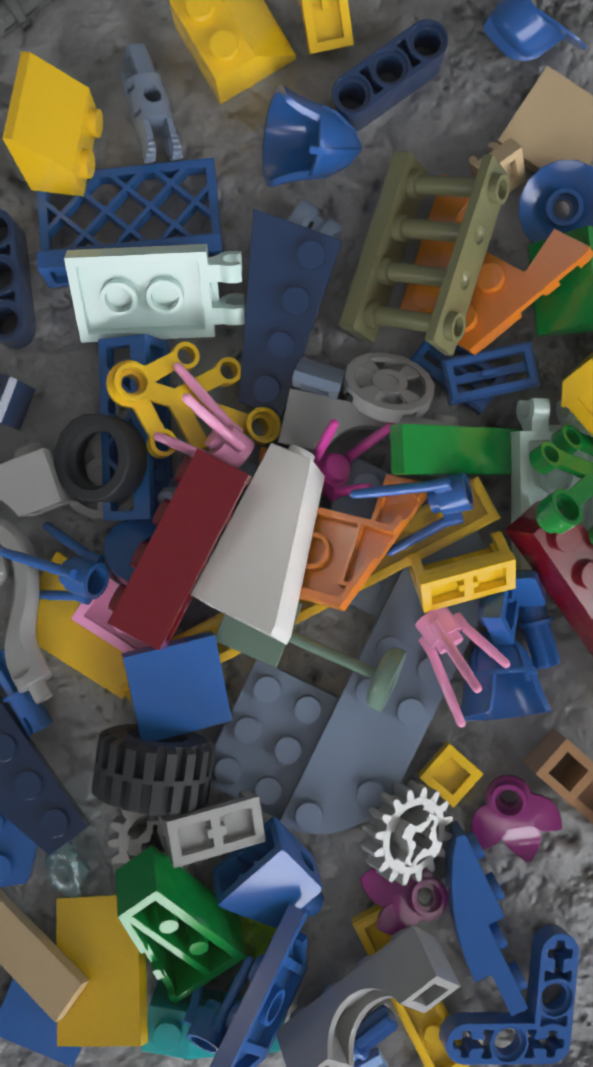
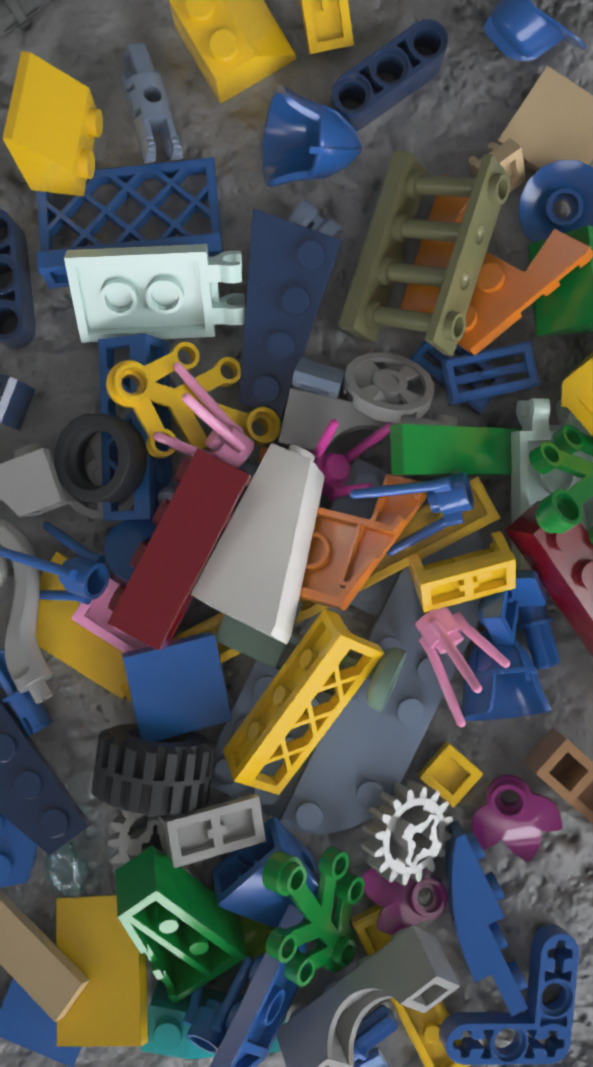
none -> yellow fence [223,608,385,795]
none -> green plant [262,846,365,987]

